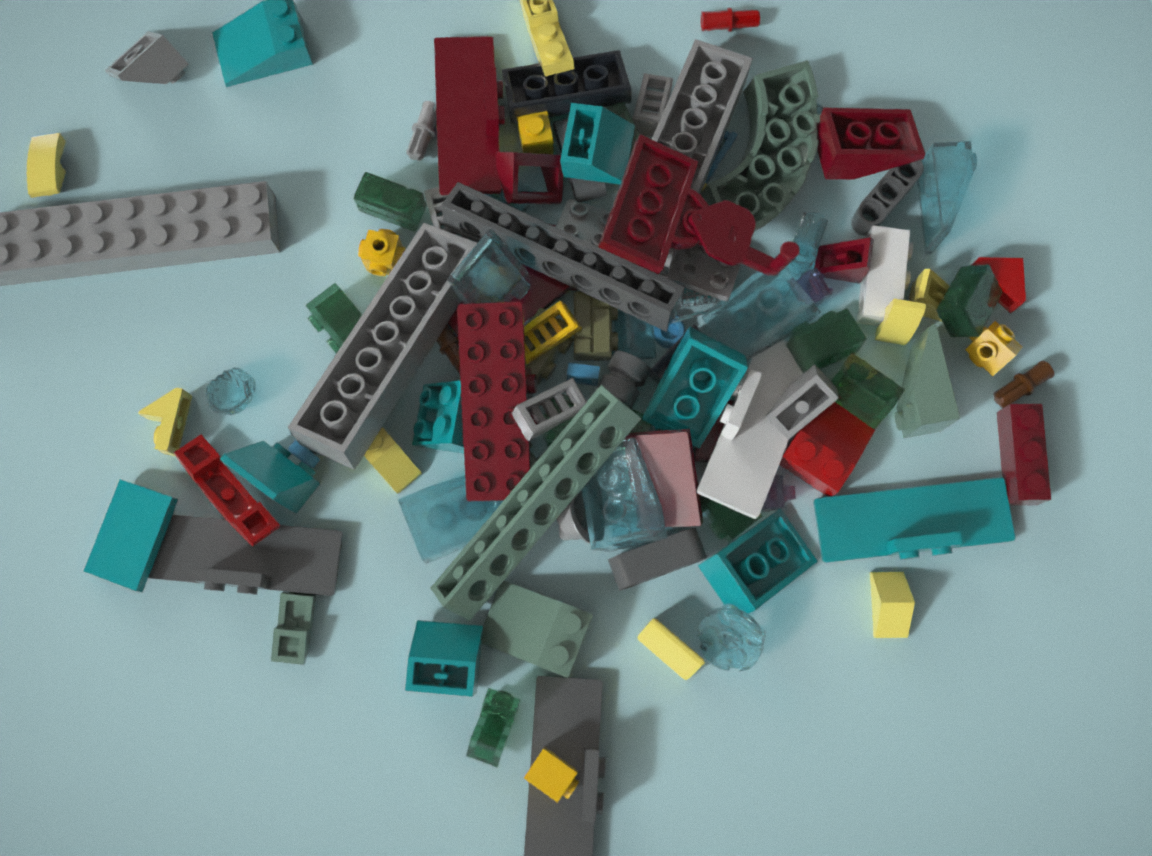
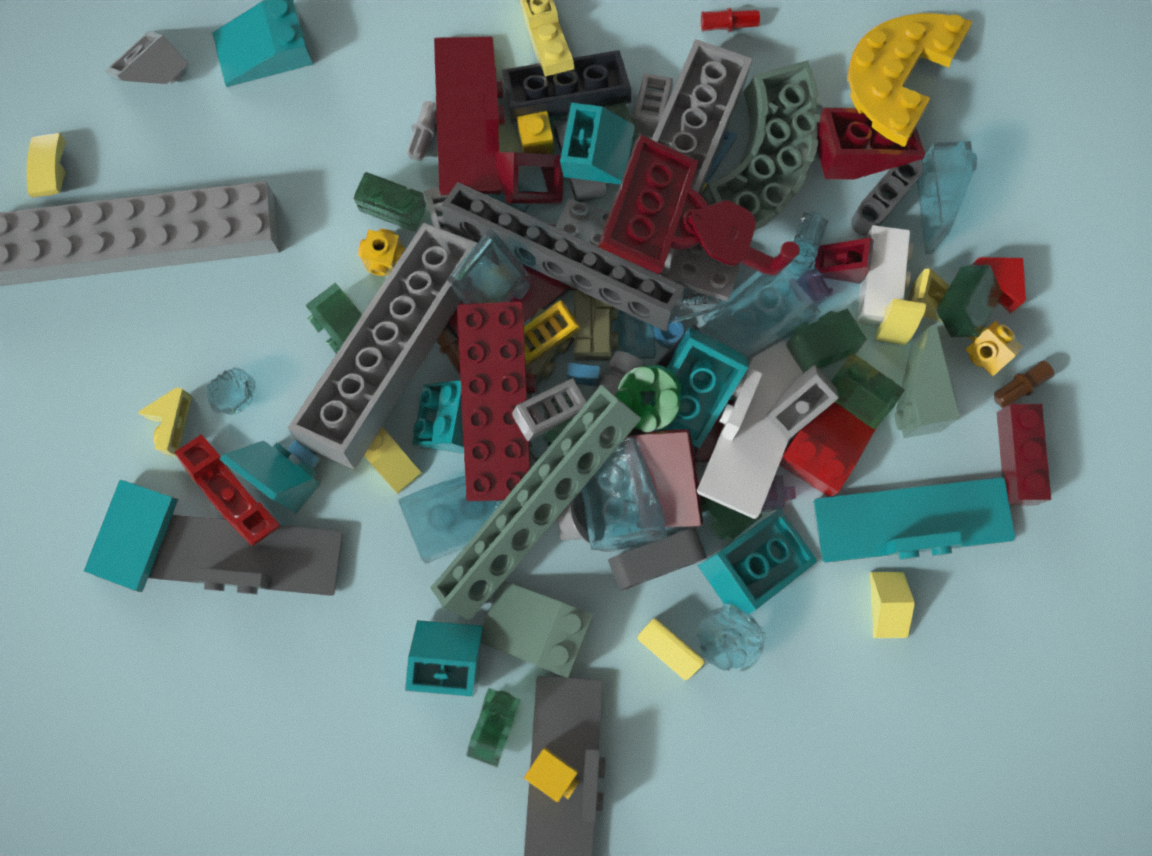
sand green slope [271,591,316,665] -> none
none -> green plate [615,365,682,432]
none -> yellow plate [847,13,973,147]

